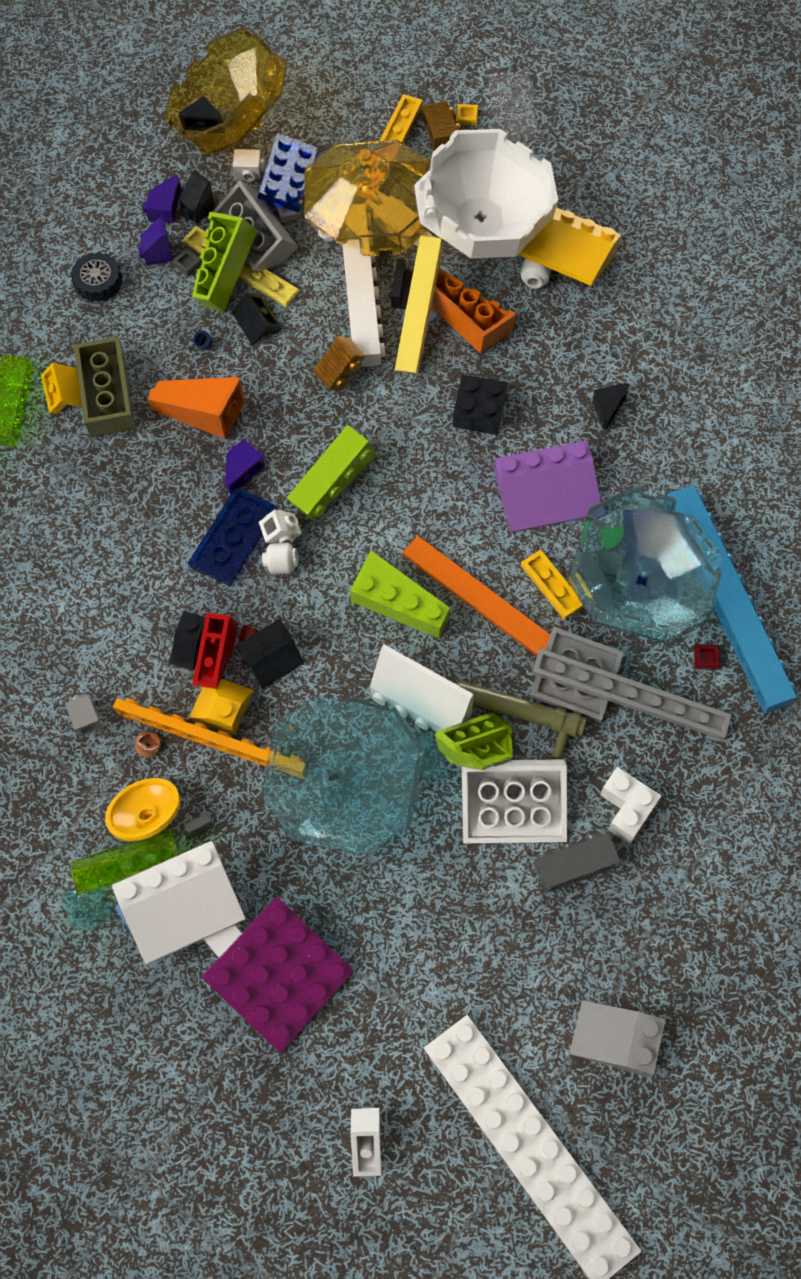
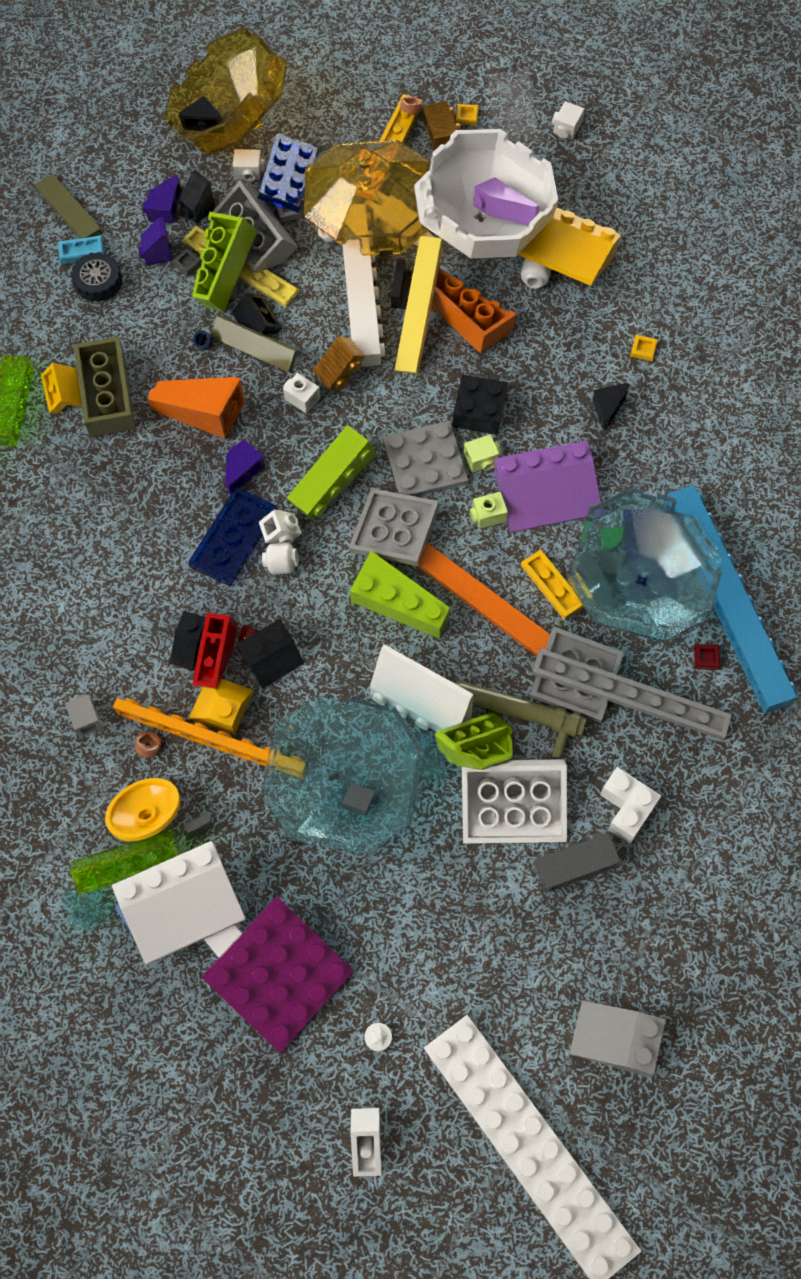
none -> olive tile [35,173,102,238]
none -> medium azure plate [58,236,104,264]
none -> tile [211,315,298,372]
none -> white brick [283,373,321,414]
none -> dark grey tile [342,783,375,816]
none -> light grey plate [349,488,440,566]
none -> white tile [365,1023,392,1052]
none -> light grey plate [383,421,468,496]
none -> nougat tile [400,96,422,114]
none -> yellowish green brick [464,434,501,473]
none -> yellowish green brick [470,492,508,529]
none -> medium lavender slope [473,177,539,226]
none -> white brick [552,101,585,140]
none -> yellow tile [630,335,658,361]

